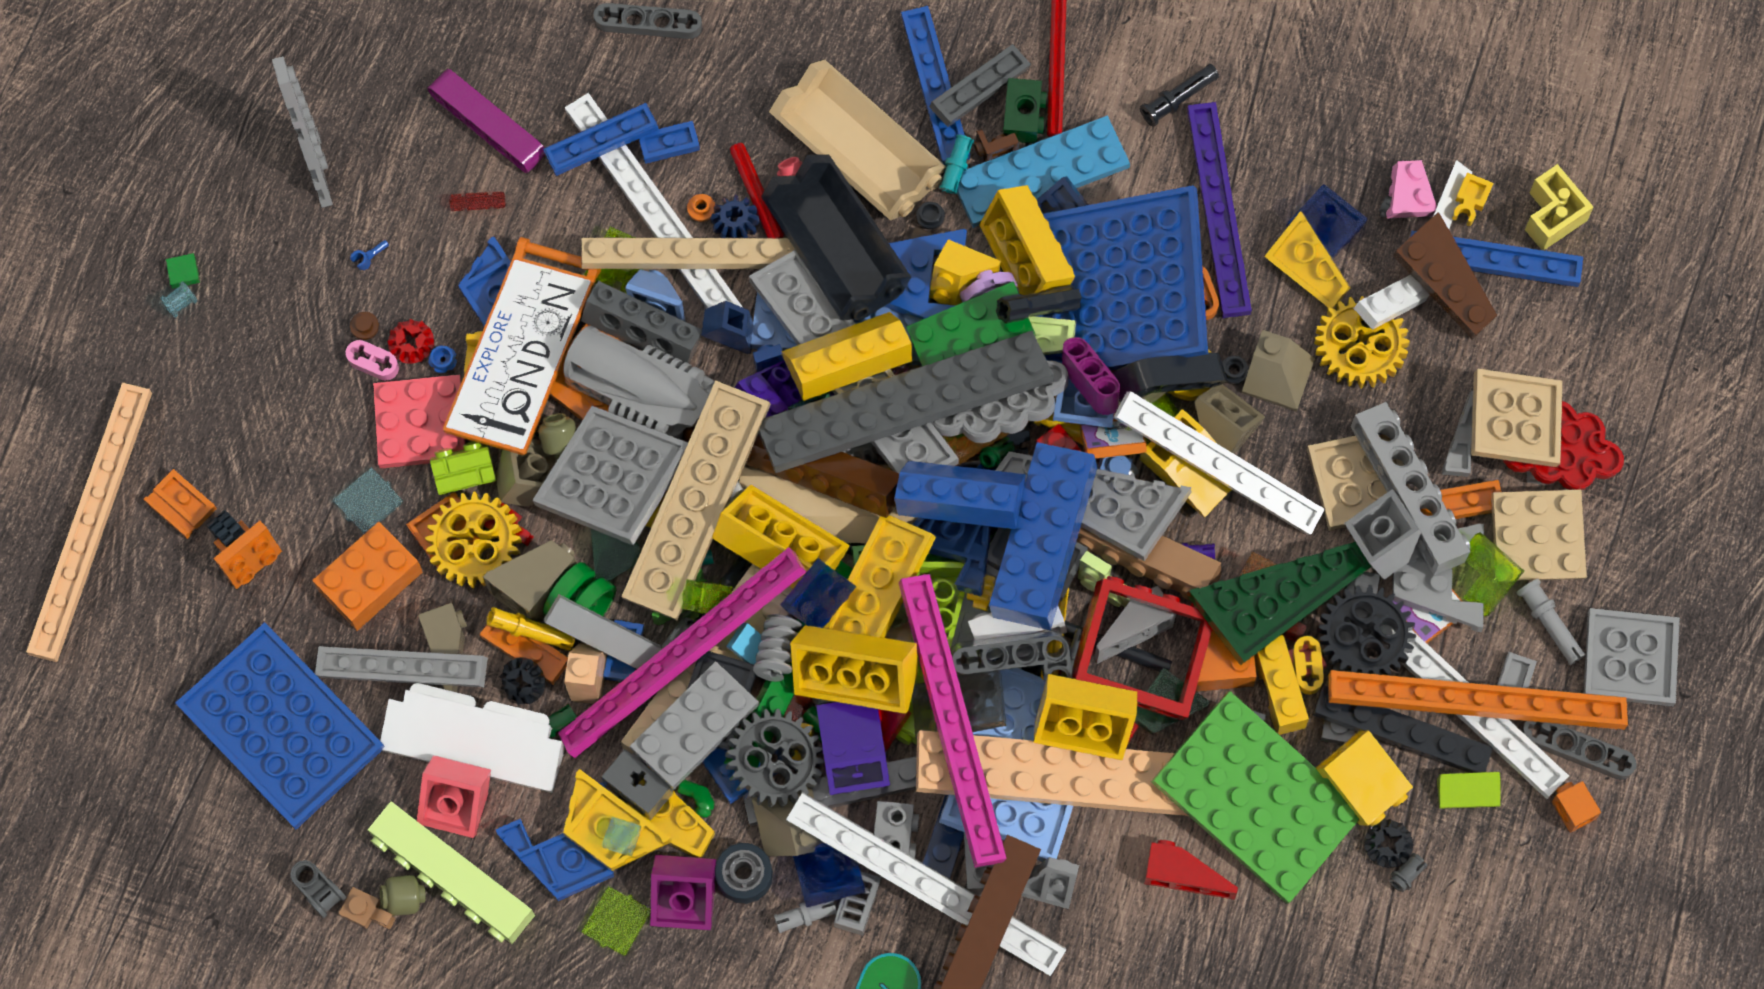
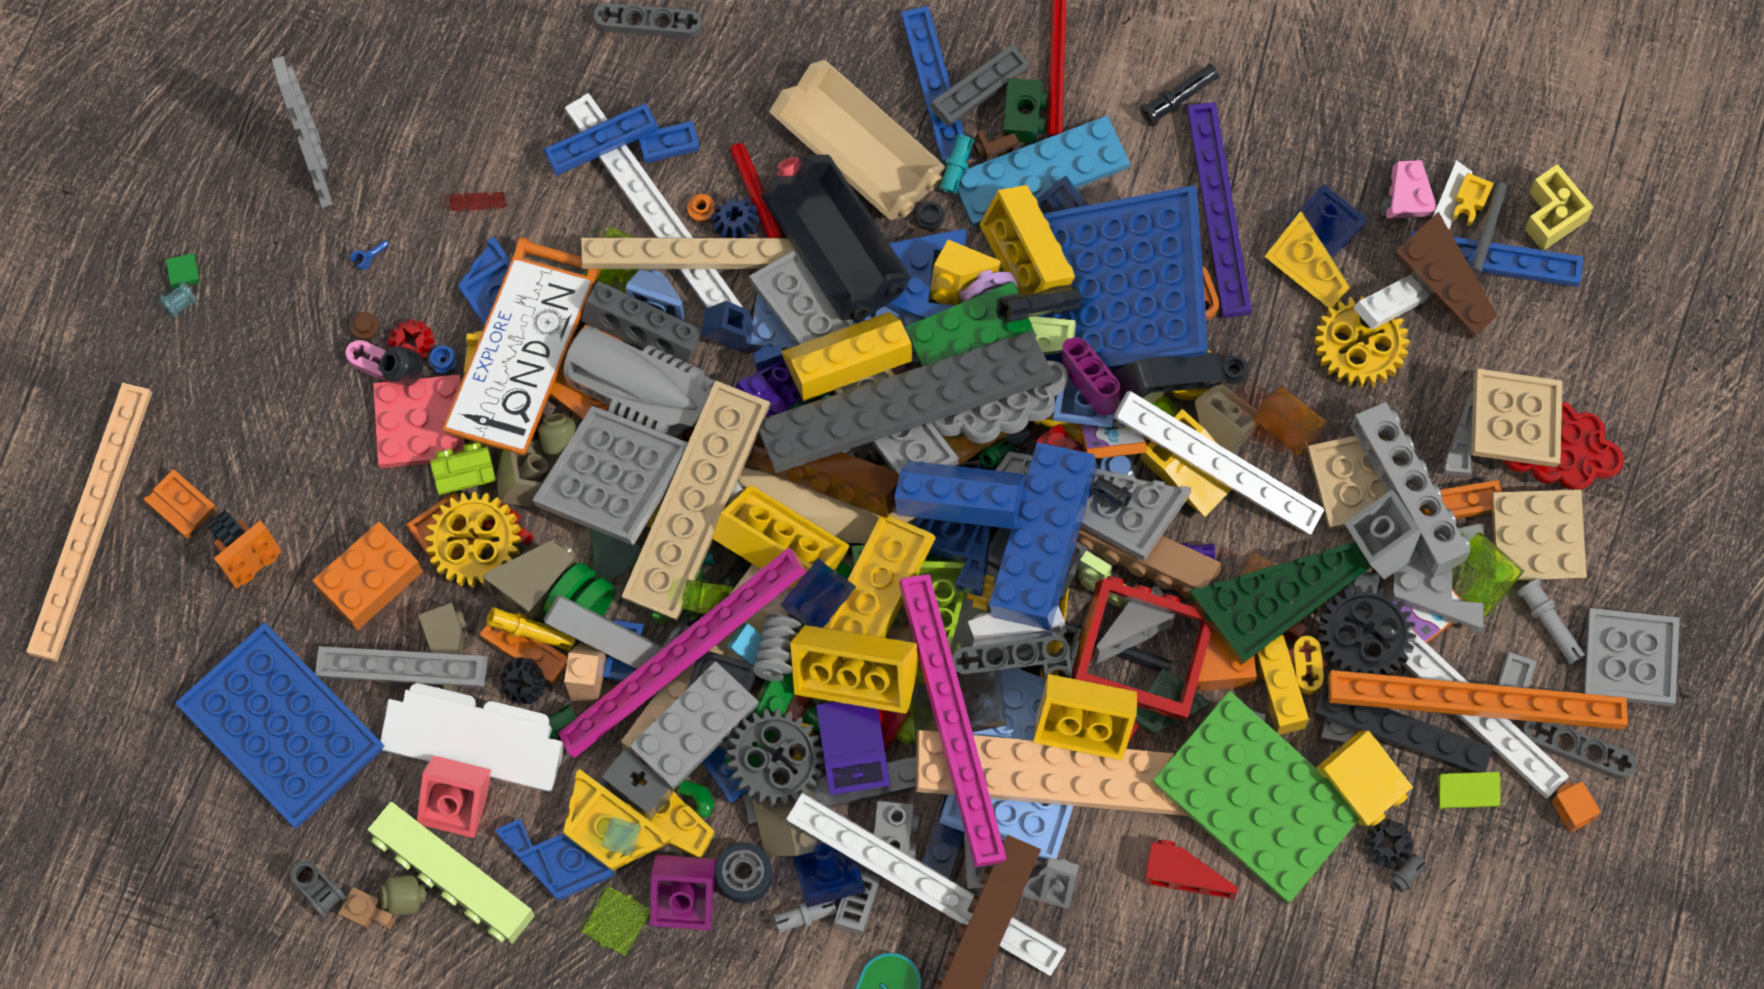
clear light blue piece [333,467,404,534] -> none
magenta beam [427,69,545,173] -> none
dark tan slope [1242,330,1315,411] -> none
none -> black head [380,346,424,386]
none -> black pin [1092,477,1132,509]
none -> clear orange brick [1253,386,1327,455]
none -> dark grey bar [1471,182,1507,276]

